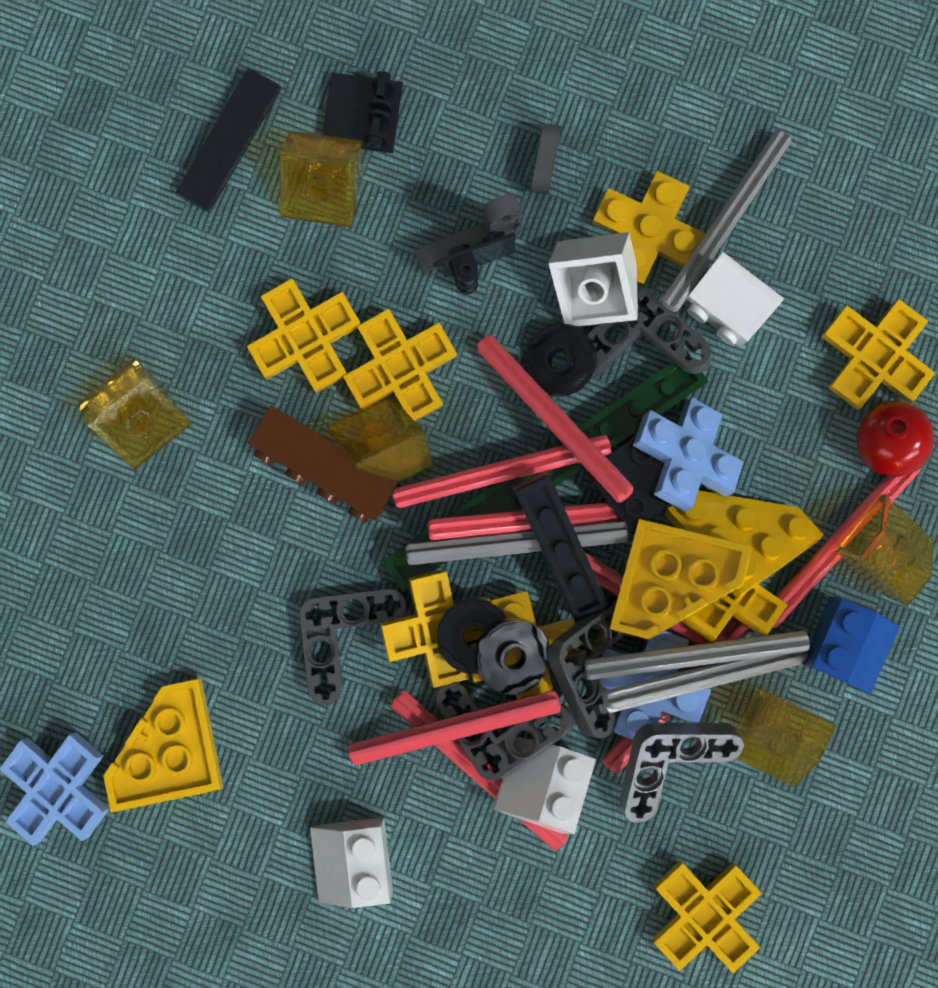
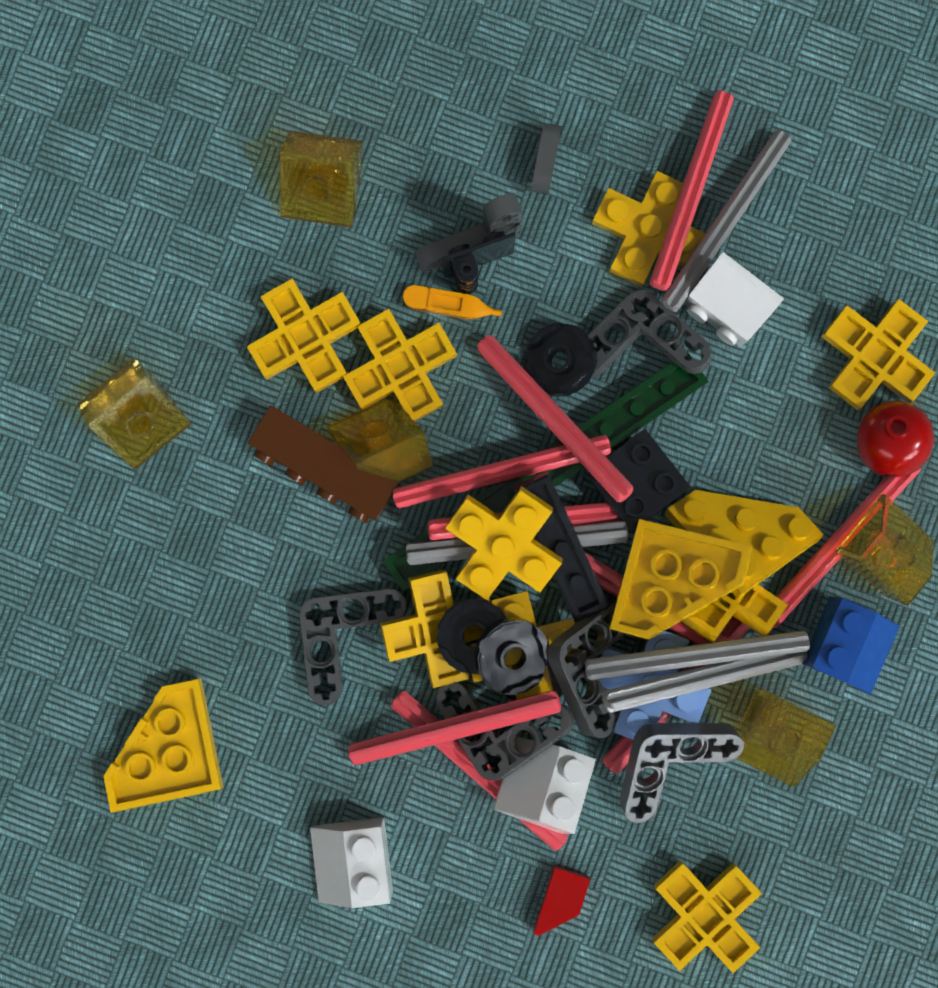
light blue plate [0,732,110,846] -> none
black tile [176,68,281,213] -> none
black hinge [321,71,403,154] -> none
white slope [548,232,638,326] -> none
light blue plate [633,397,744,512] -> none
none -> light orange piece [403,285,502,320]
none -> yellow plate [445,486,563,600]
none -> red tile [533,864,591,936]
none -> coral axle [650,90,734,291]

